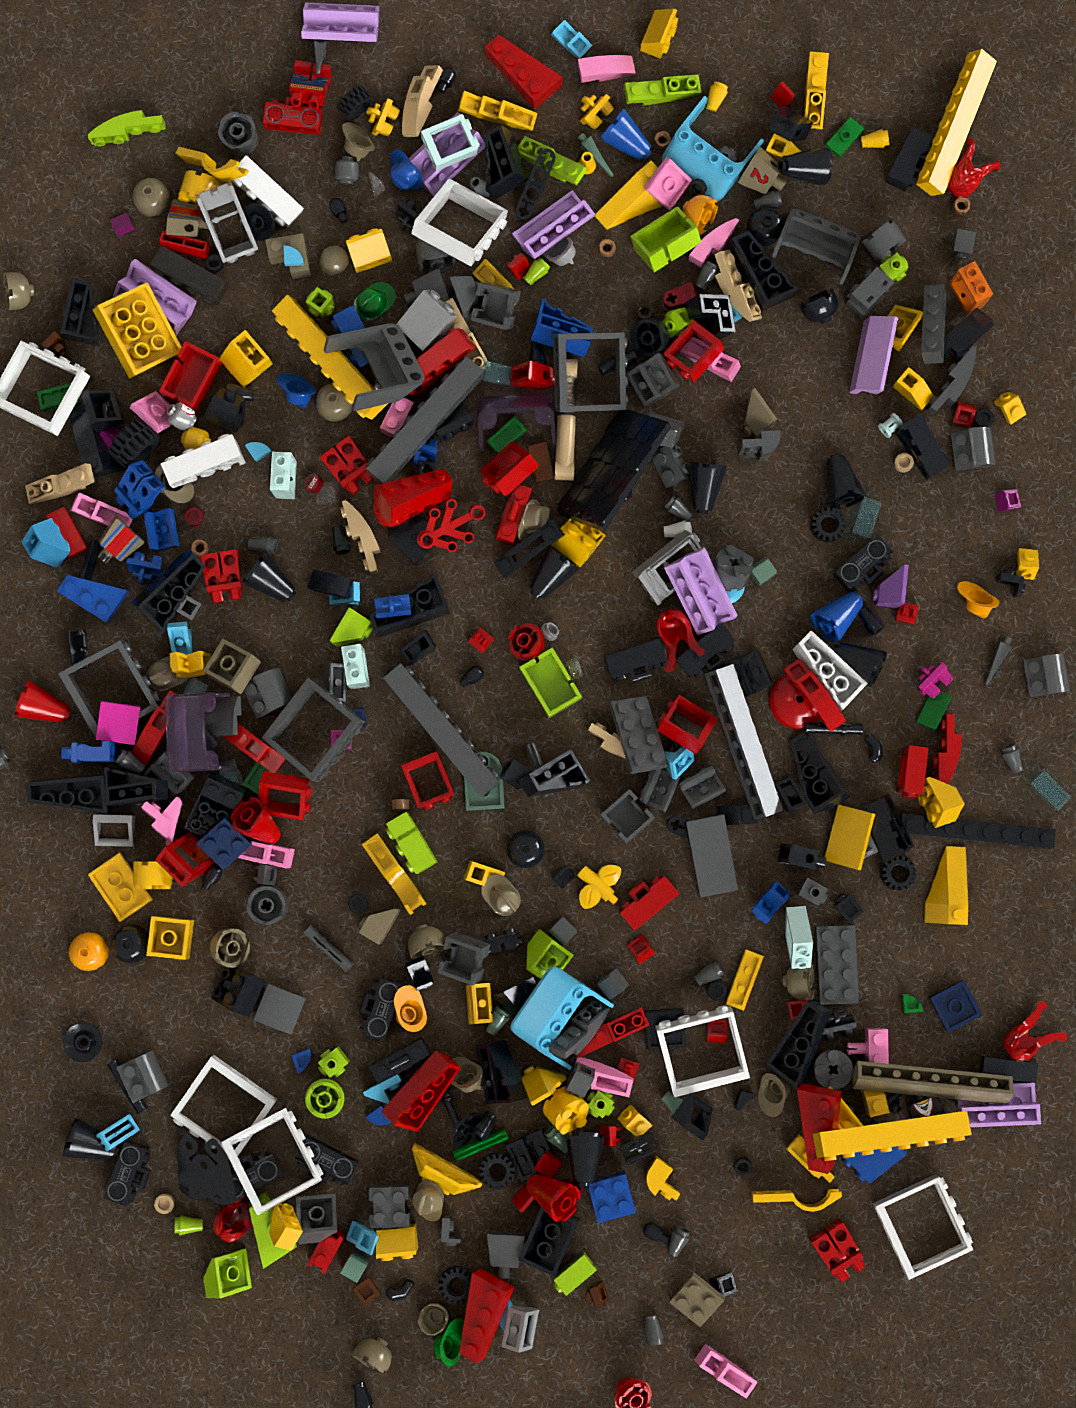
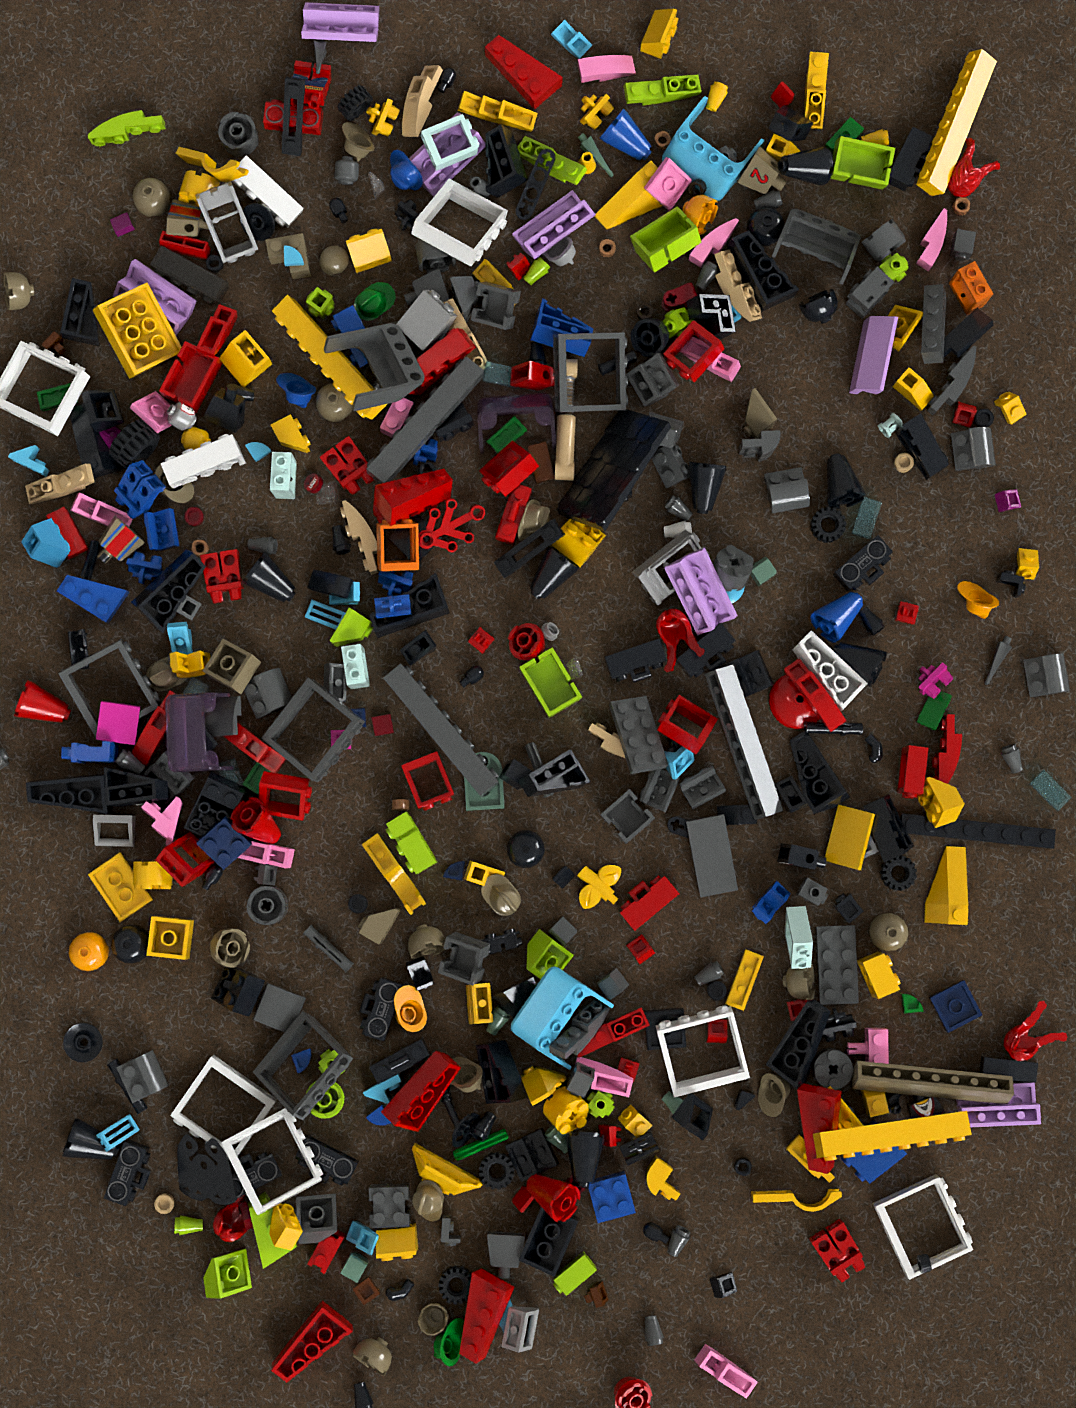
red slope [534,1151,563,1178] -> none
dark tan plate [669,1273,725,1327] -> none
medium lavender slope [873,565,909,608] -> none
none -> medium azure slope [8,445,50,477]
none -> red slope [196,304,238,356]
none -> dark grey window [253,1011,353,1120]
none -> yellow slope [271,414,311,453]
none -> red wedge [271,1300,353,1383]
none -> black container [282,76,305,156]
none -> medium azure tile [305,600,346,630]
none -> dark red tile [371,714,394,737]
none -> orange window [376,519,419,571]
none -> blue hips [378,570,413,596]
none -> dark blue tile [443,861,465,881]
none -> dark grey brick [764,467,810,513]
none -> lime piece [829,136,895,190]
none -> yellow brick [857,952,901,999]
none -> dark tan cylinder [869,913,908,952]
none -> bright pink slope [916,208,947,272]
none -> black axle [917,1254,932,1273]

